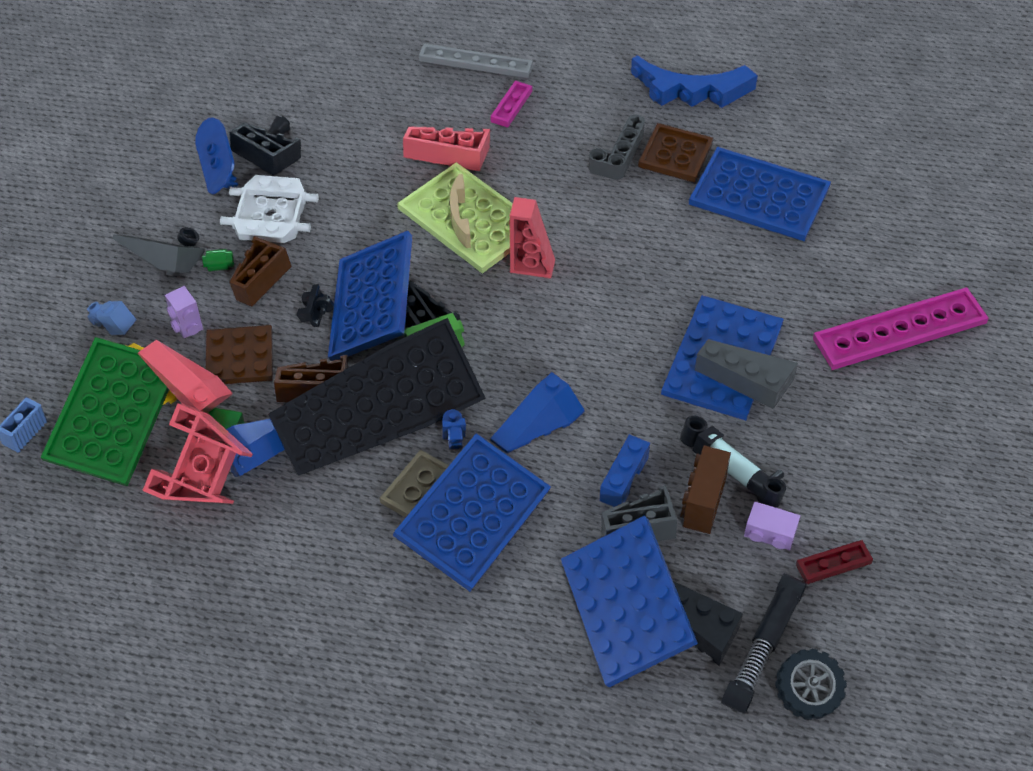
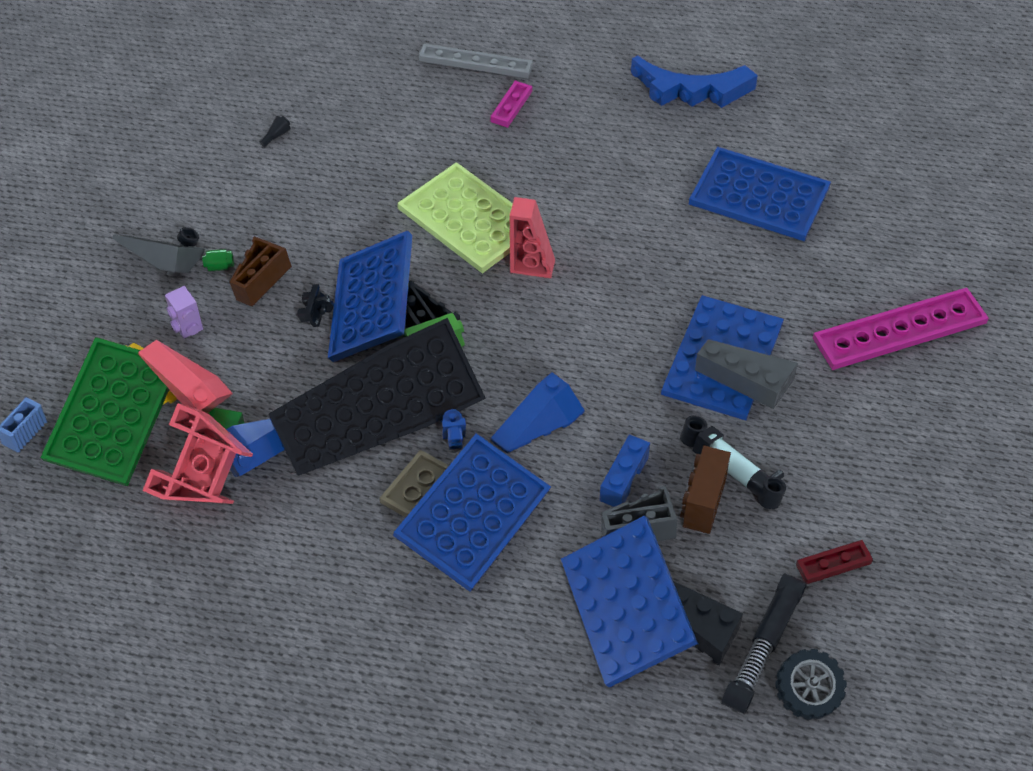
medium blue brick [87,301,137,335] -> none
blue piece [195,117,238,195] -> none
reddish brown plate [205,325,273,384] -> none
white piece [220,175,319,243] -> none
black wedge [230,123,301,176] -> none
reddish brown wedge [274,355,348,402] -> none
coral wedge [403,127,490,171] -> none
tan slope [450,174,471,248] -> none
dark grey beam [589,115,645,180] -> none
reddish brown plate [638,123,713,183] -> none
lavender brick [744,501,800,550] -> none

